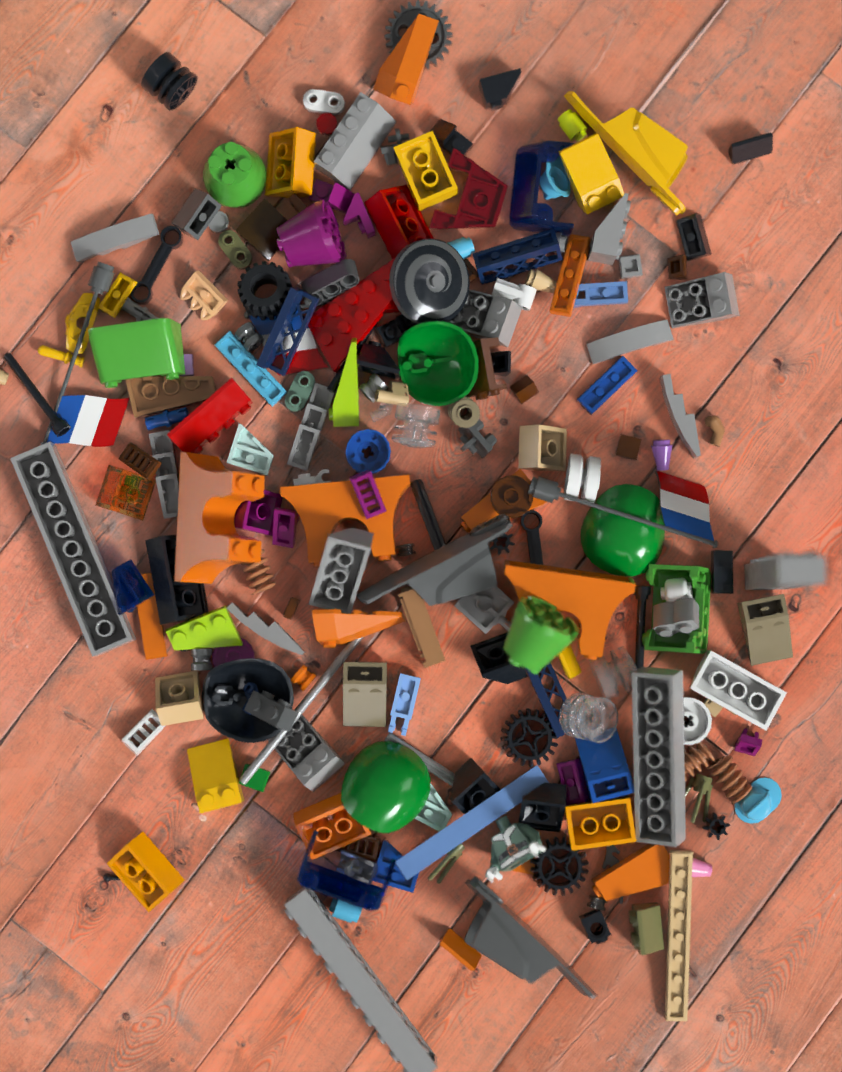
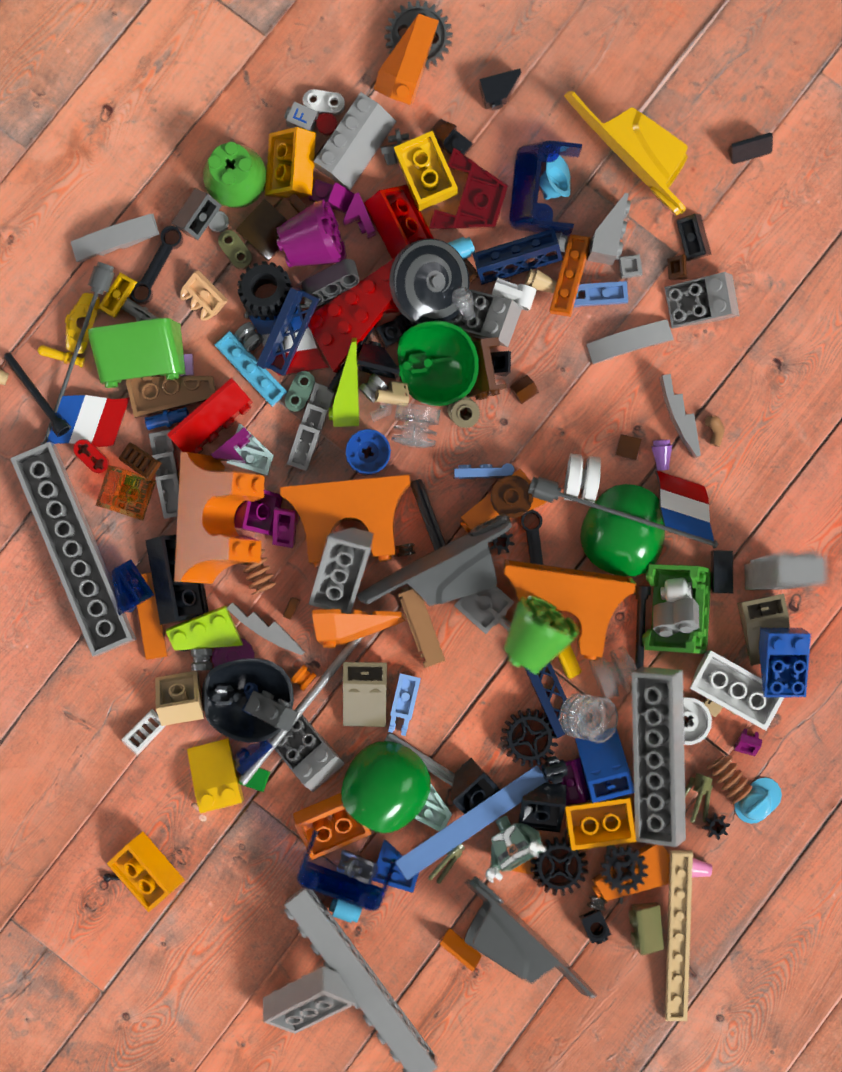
black wheel [141,52,198,111] -> none
white plate [293,469,331,486] -> none
reddish brown slope [334,835,380,860] -> none
magenta slope [349,470,386,519] -> none
dark grey hips [458,419,497,459] -> none
black slope [470,632,527,684] -> none
tan slope [518,424,567,471] -> none
neon yellow brick [557,109,588,142] -> none
yellow slope [559,133,624,215] -> none
blue tile [577,356,637,415] -> none
nougat piece [684,742,716,781] -> none
none -> red beam [73,439,109,474]
none -> magenta slope [211,427,251,463]
none -> clear blue wing [234,740,273,775]
none -> light grey slope [263,967,356,1034]
none -> light grey brick [284,101,318,132]
none -> clear cone [452,287,475,320]
none -> medium blue plate [454,463,514,479]
none -> black gear [541,756,567,784]
none -> black gear [600,845,648,894]
none -> blue slope [759,628,811,697]

